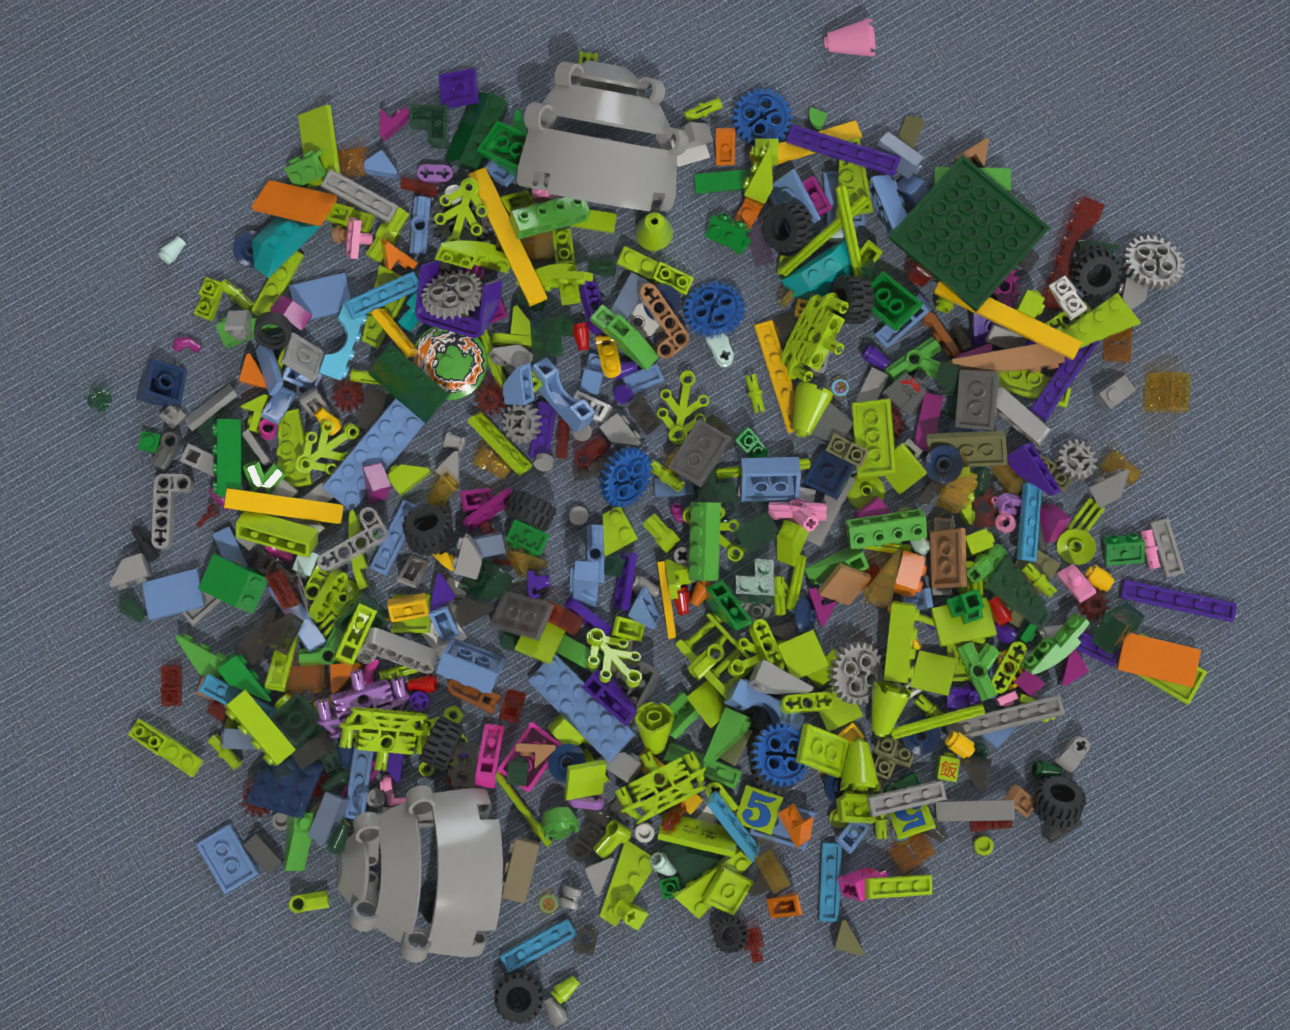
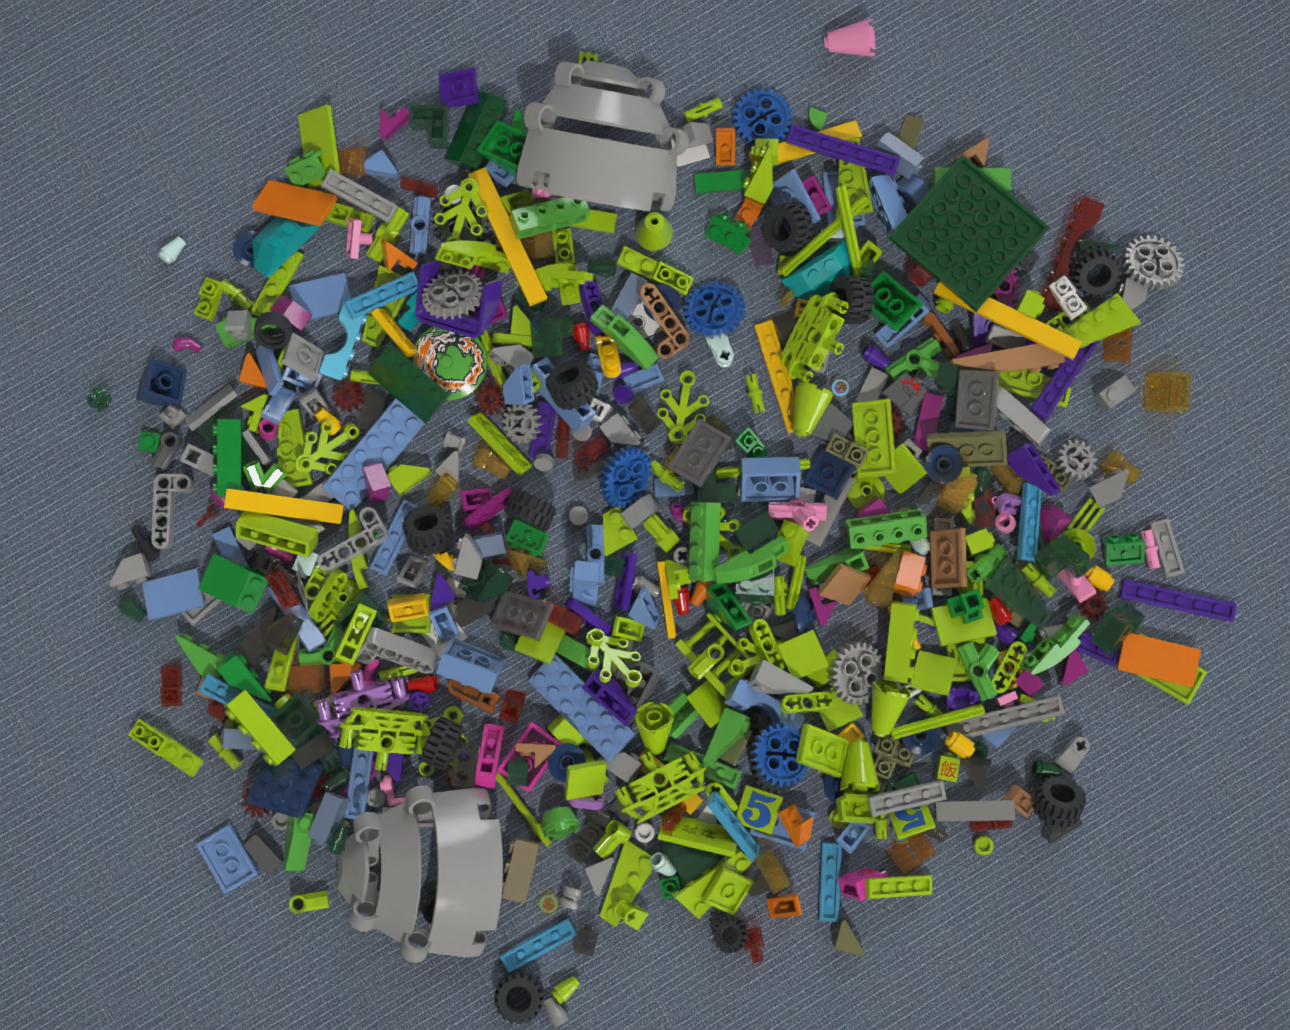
medium nougat plate [332,225,347,244] -> none
medium lavender beam [417,164,454,184] -> none
none -> black tyre [545,359,599,410]
none -> light grey slope [620,493,662,530]
none -> bright green slope [713,536,788,584]
none -> clear green brick [1033,533,1092,580]

